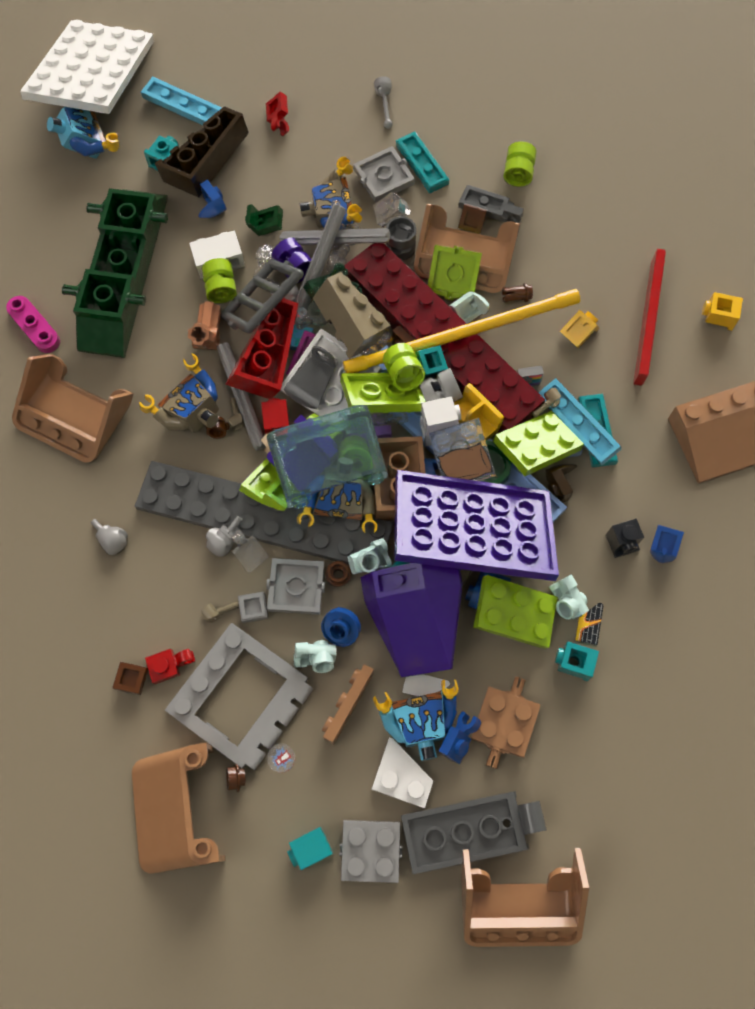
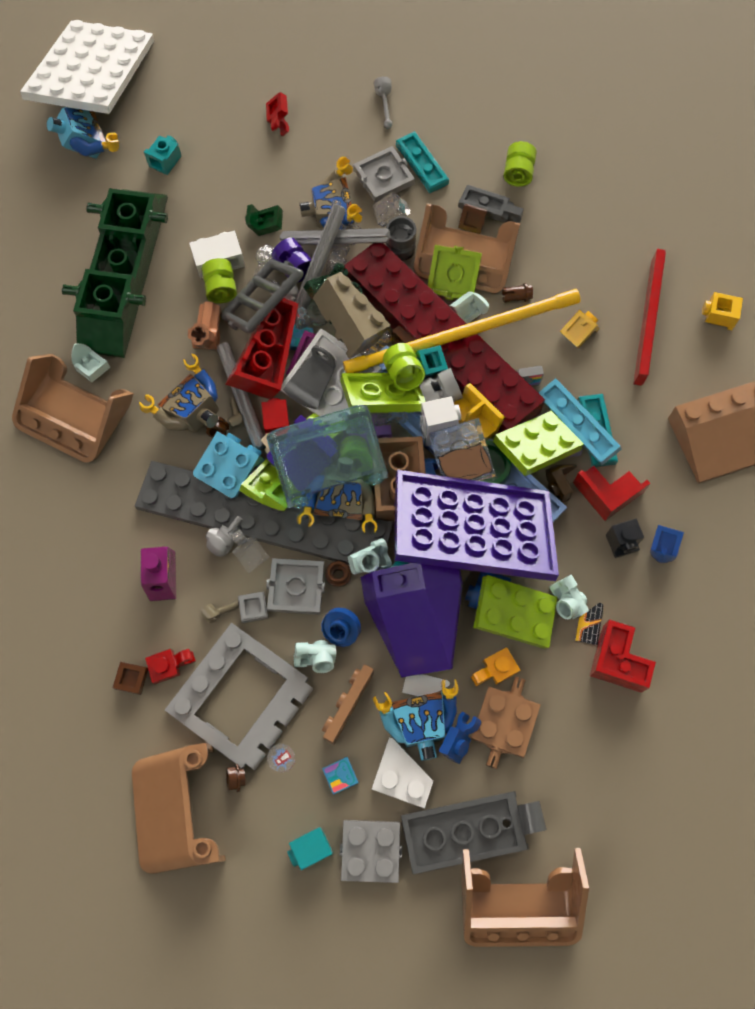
dark pink plate [6,296,60,353] -> none
light grey piece [91,519,128,555] -> none
medium azure plate [141,76,222,125] -> none
dark brown wedge [155,106,249,198] -> none
blue plate [198,180,227,218] -> none
dark tan hand [532,388,561,418] -> none
teal brick [554,642,599,682] -> none
none -> light aqua plate [71,344,110,382]
none -> magenta torso [141,547,176,601]
none -> medium azure bracket [193,431,265,498]
none -> tile [322,757,359,795]
none -> light orange plate [471,647,521,687]
none -> red panel [573,466,651,521]
none -> red panel [589,619,656,693]

